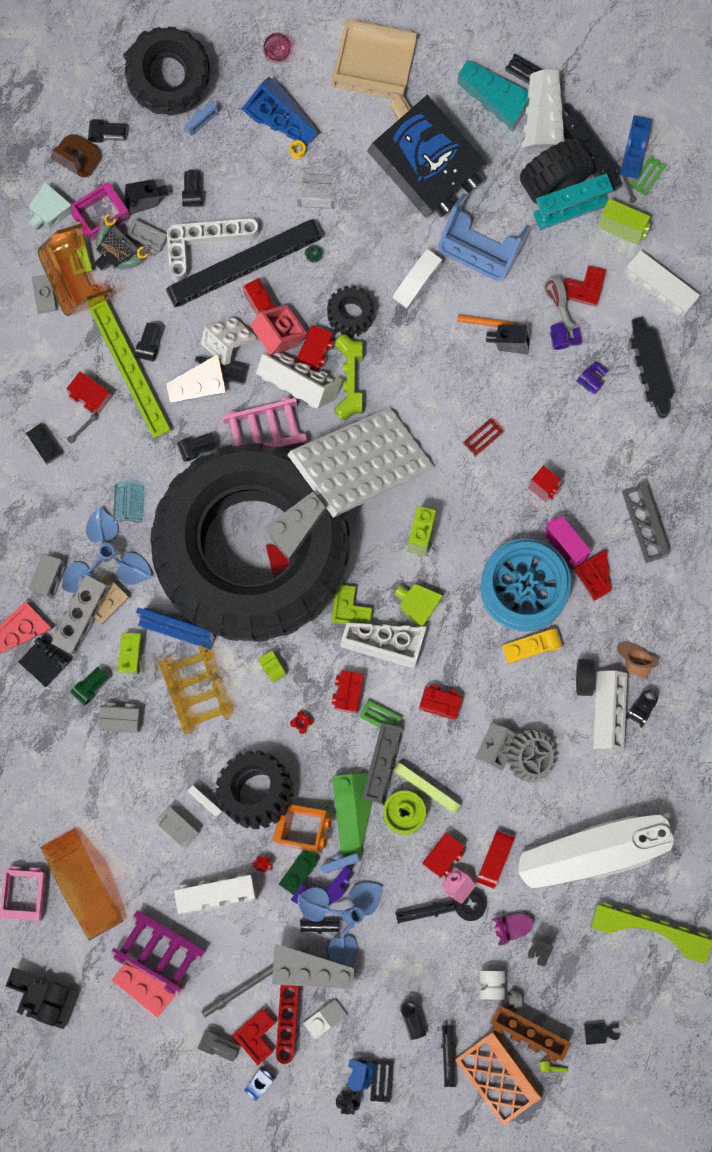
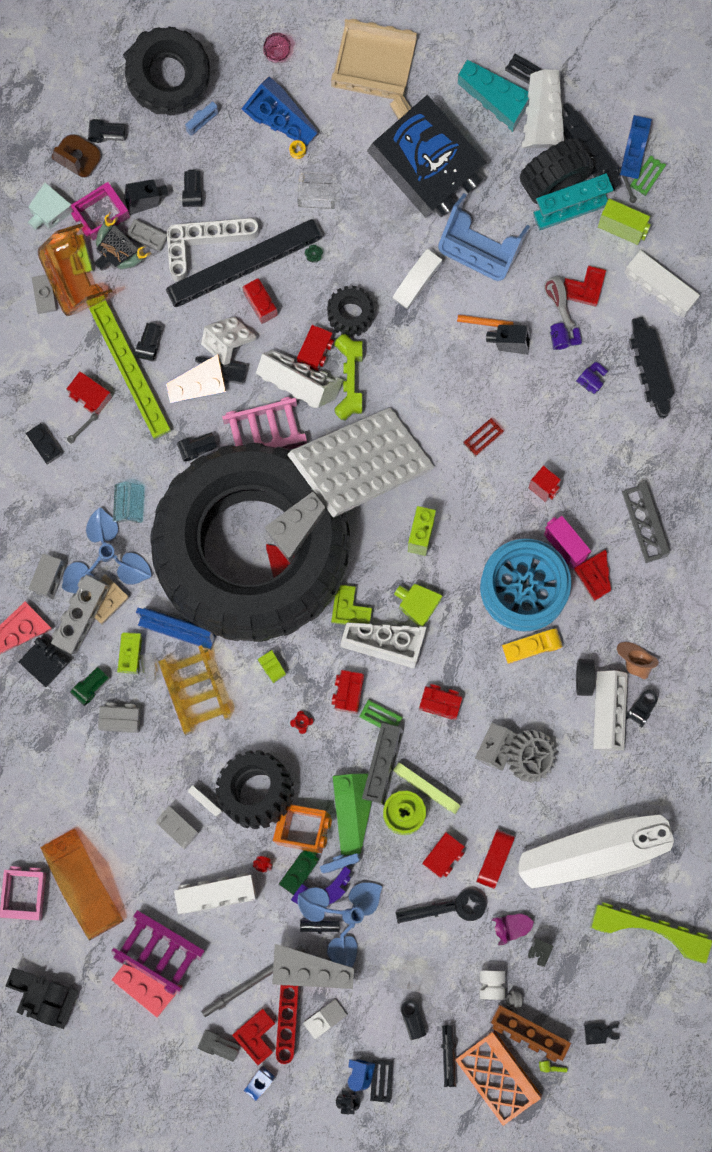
coral brick [250,305,307,355] -> none
bright pink brick [441,868,476,904] -> none

